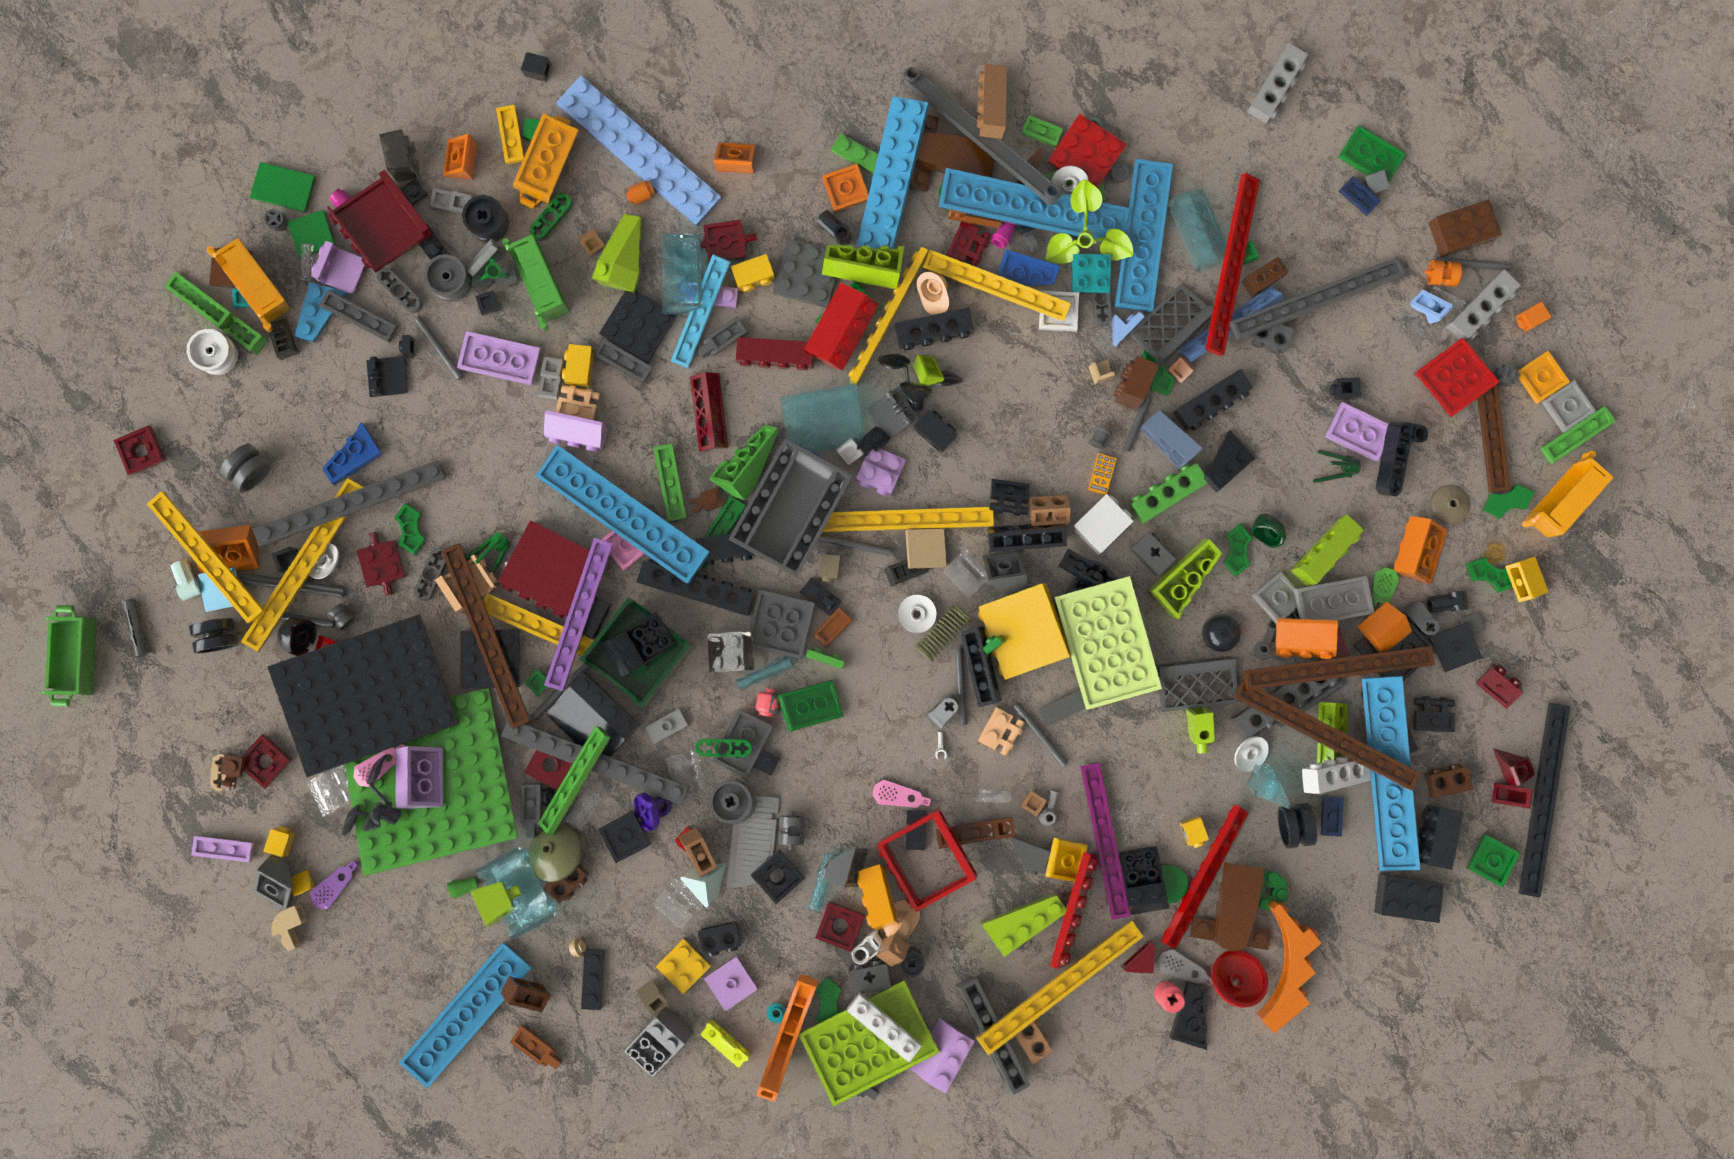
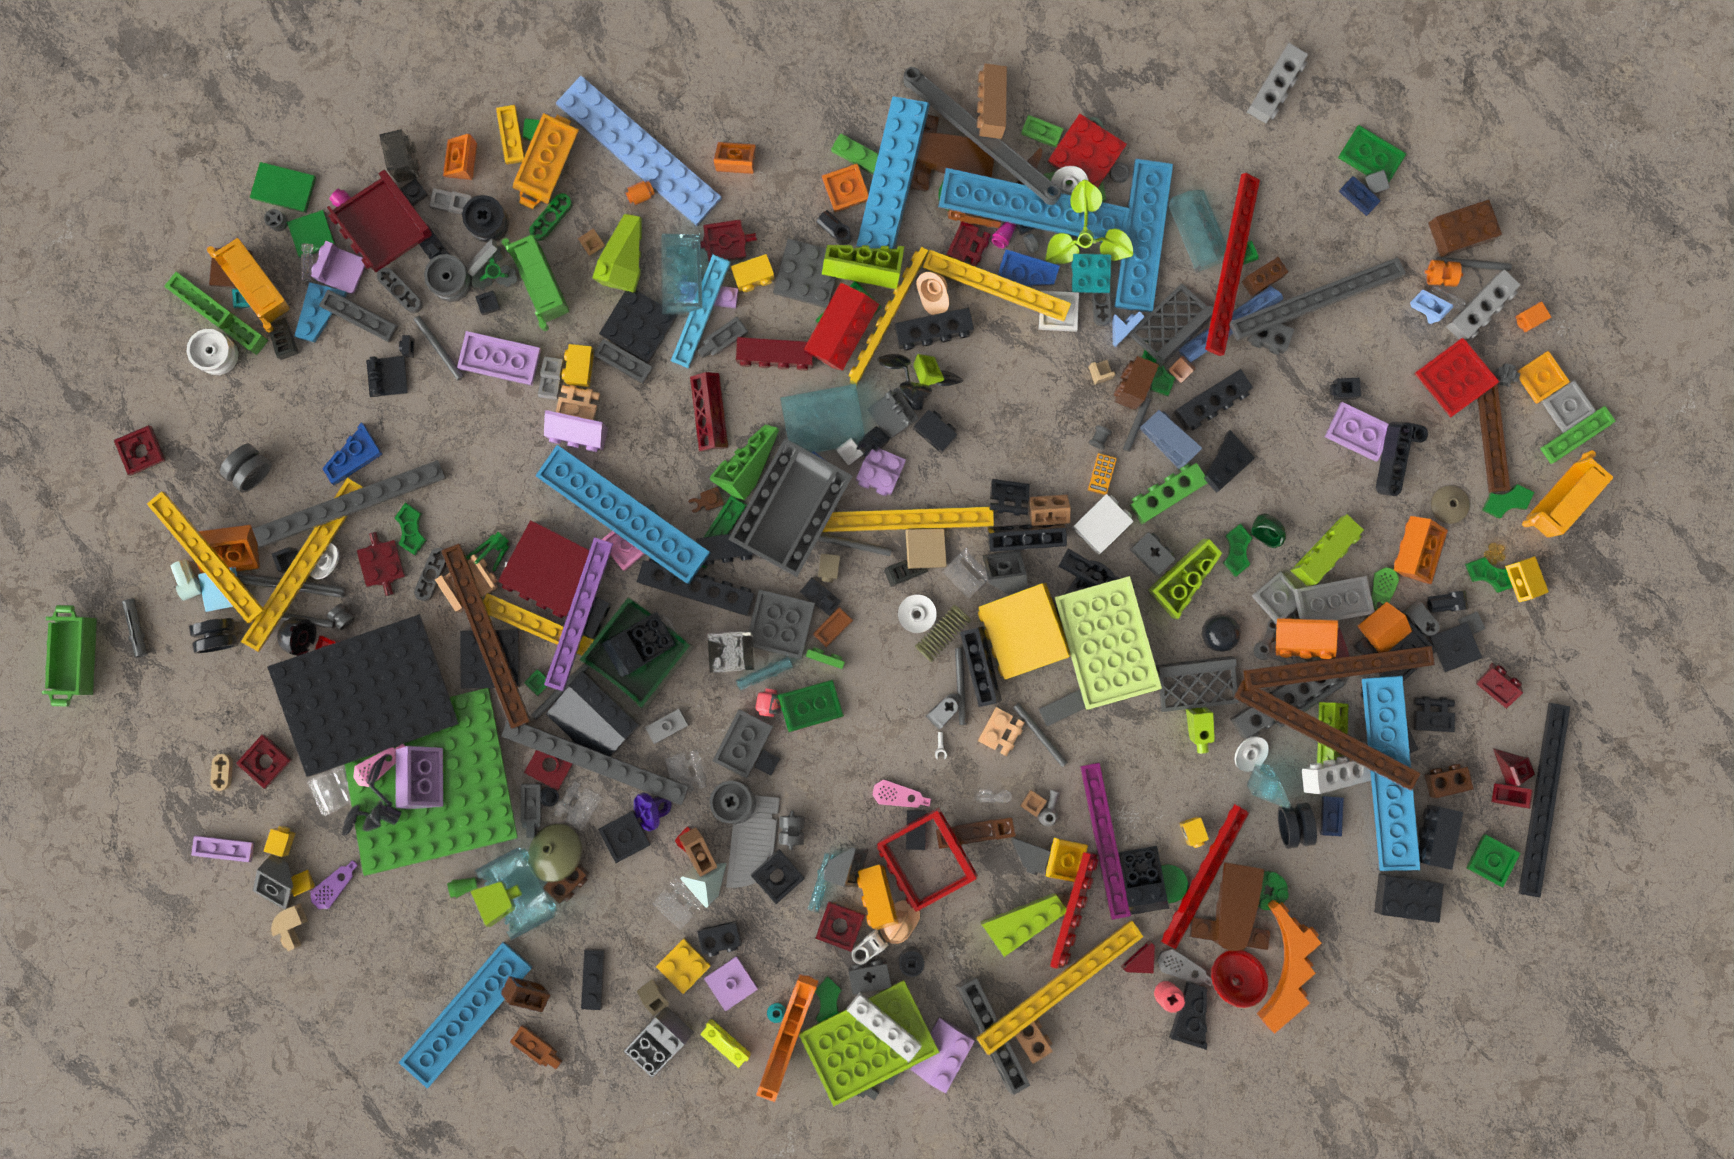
reddish brown plate [221,754,246,790] -> none
black panel [521,52,551,82] -> none
bright green plate [538,726,611,835] -> none
tan plate [569,937,586,957] -> none
bright green plate [653,444,687,522] -> none
green beam [695,739,752,757] -> none
medium nougat brick [876,934,910,966] -> none
green plate [983,635,1006,654] -> none
dark green plant [1313,450,1361,483] -> none

